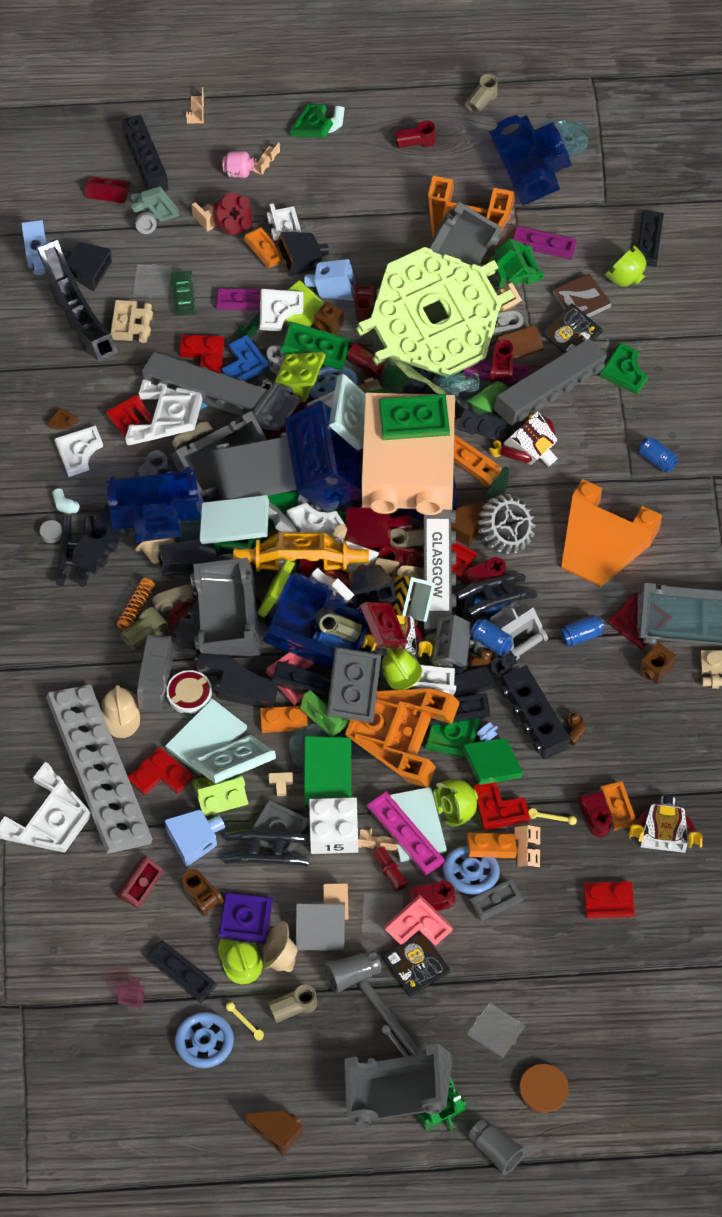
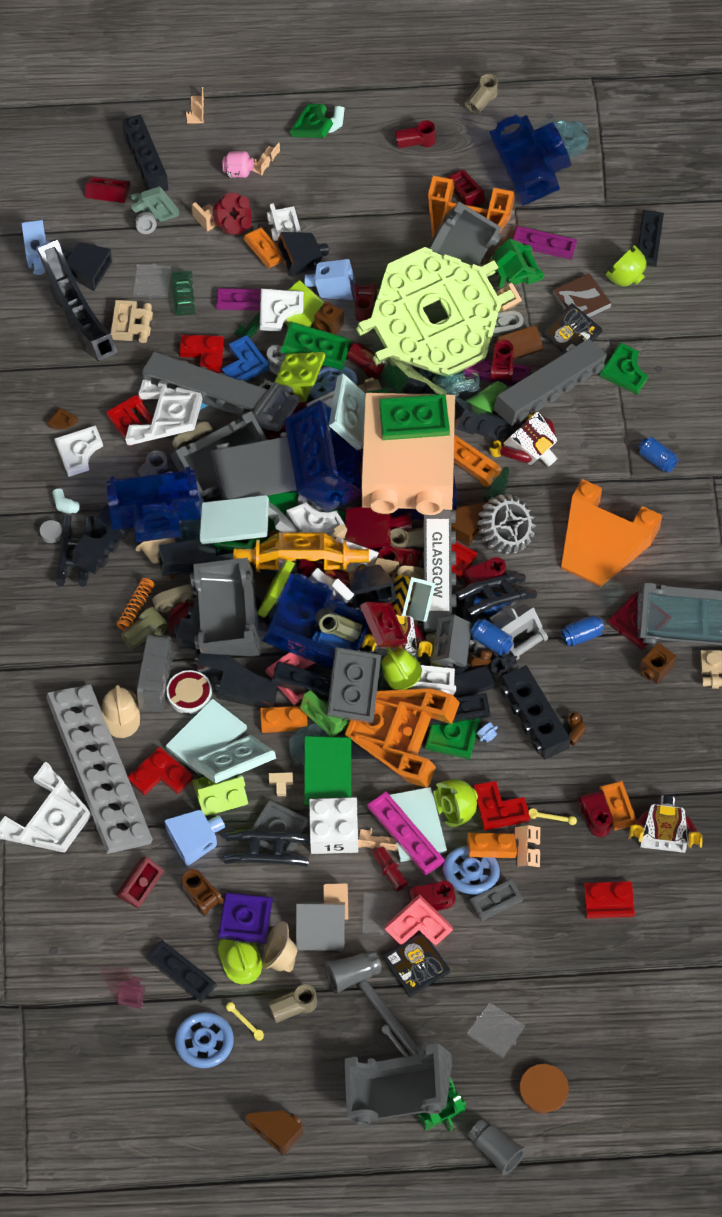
green tile [462,738,523,785] -> none
none -> dark red slope [446,169,485,207]

